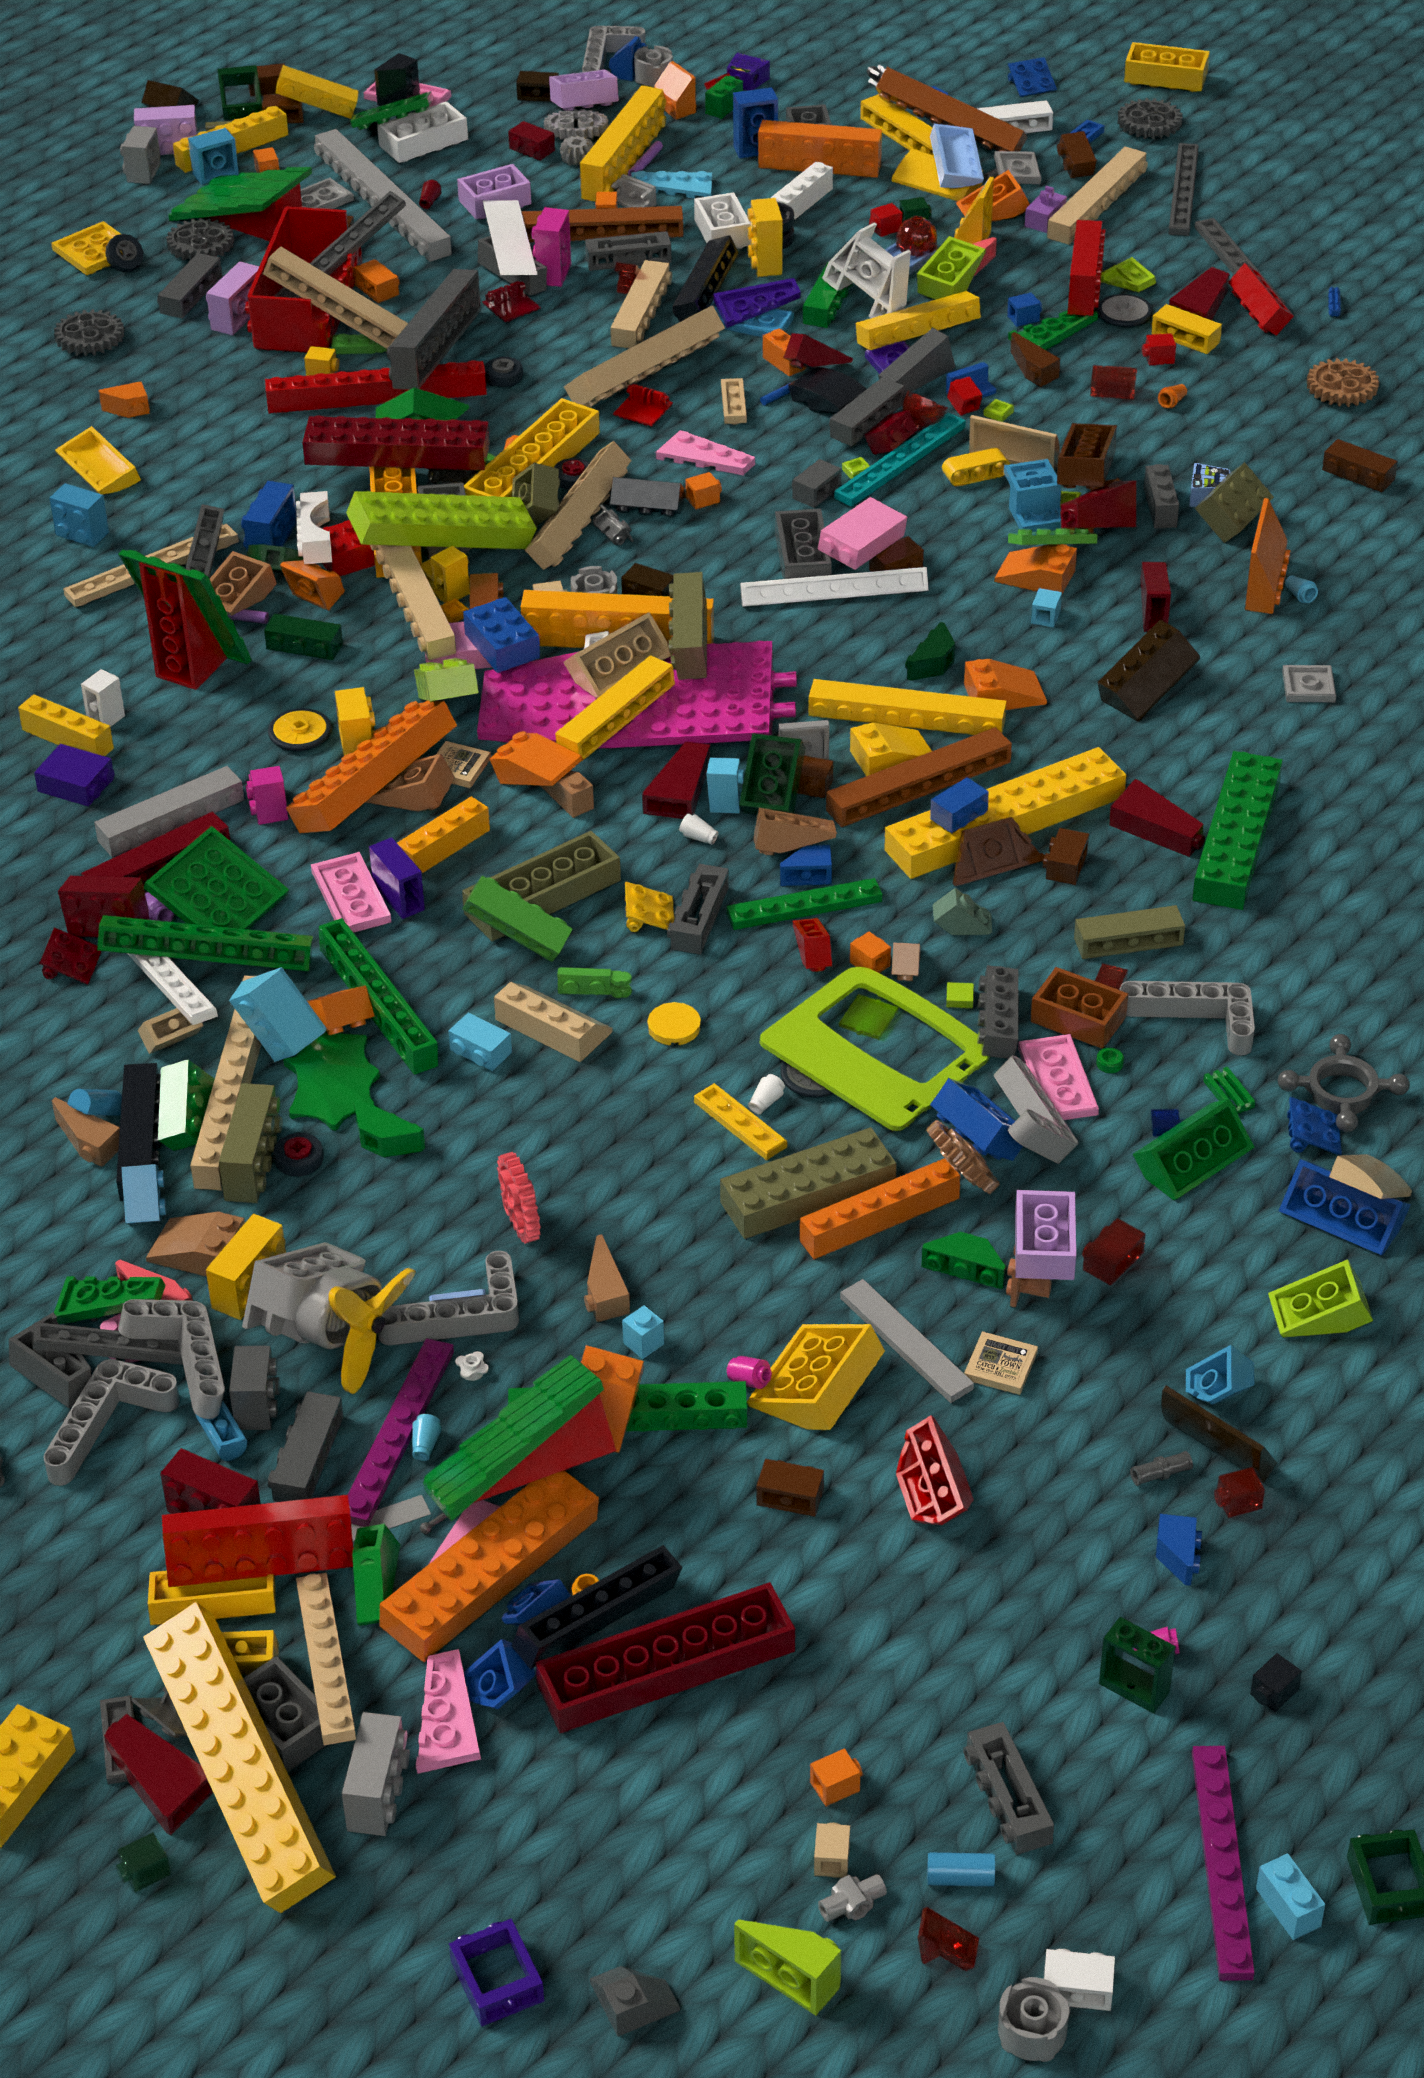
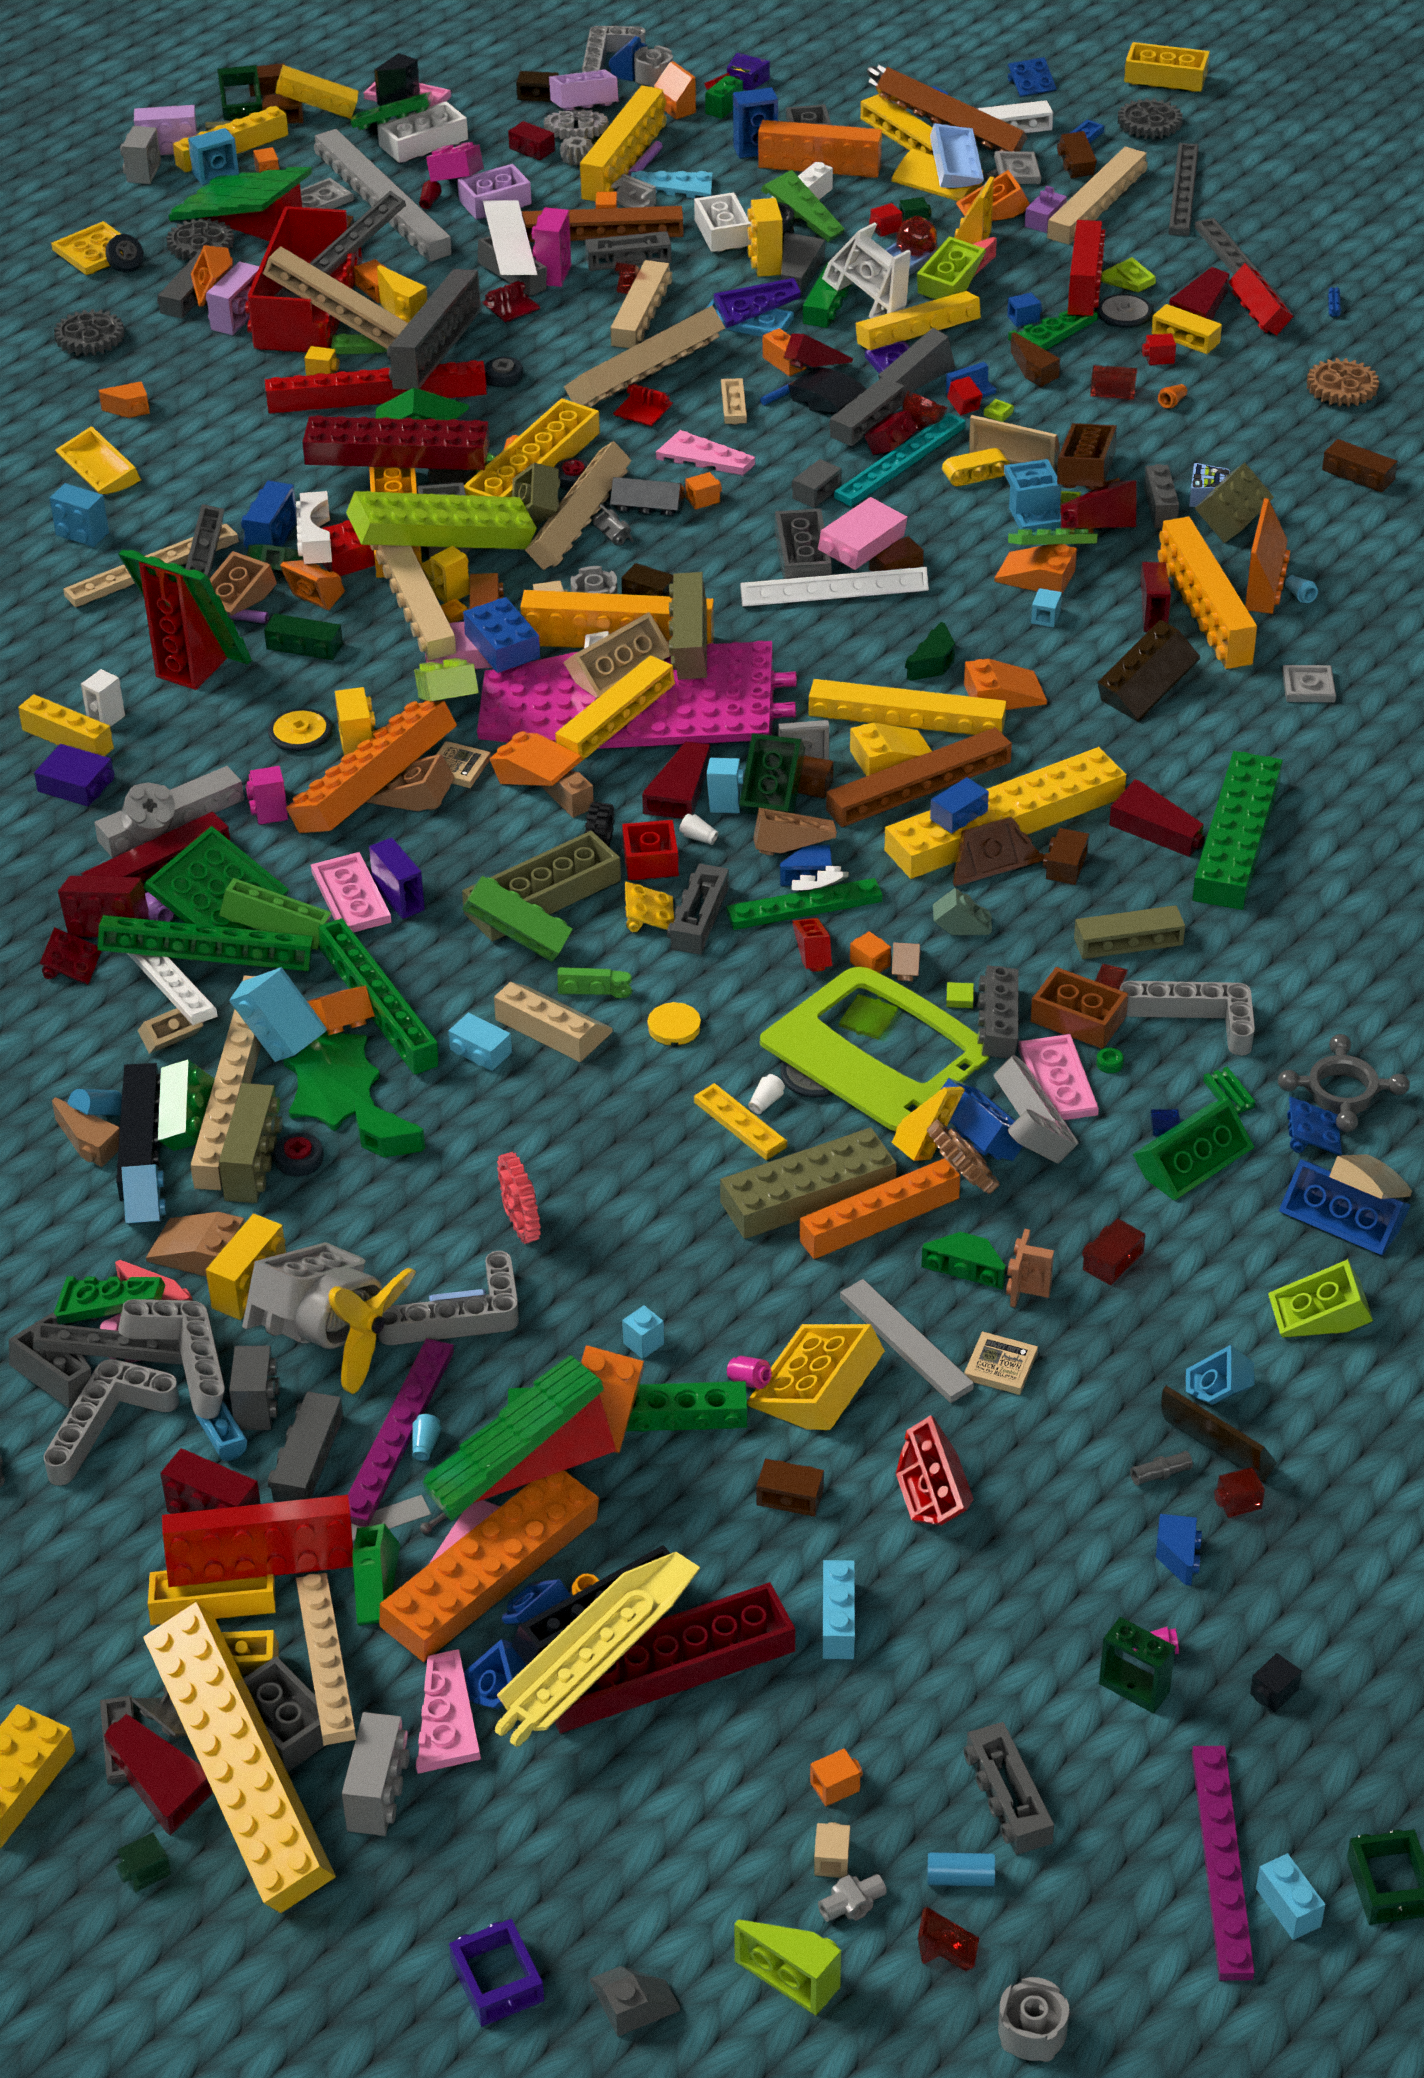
dark brown slope [141,80,199,108] -> none
light orange brick [397,796,490,873] -> none
white plate [455,1351,488,1381] -> none
medium nougat slope [584,1234,630,1322] -> none
black brick [672,235,739,322] -> none
lime tile [842,457,870,479] -> none
lavender brick [1015,1190,1076,1280] -> none
white brick [1044,1949,1115,2011] -> none
none -> light grey brick [121,782,175,841]
none -> orange slope [191,245,233,307]
none -> bright green brick [219,878,331,950]
none -> yellow slope [377,265,427,323]
none -> dark pink brick [426,142,484,182]
none -> light yellow hinge [495,1552,700,1747]
none -> black tyre [585,802,615,846]
none -> red brick [622,820,679,880]
none -> bright green wing [761,170,845,242]
none -> dark grey slope [781,232,825,296]
none -> white slope [792,866,848,890]
none -> medium azure brick [823,1560,855,1659]
none -> yellow slope [891,1087,965,1161]
none -> light orange brick [1158,517,1257,669]

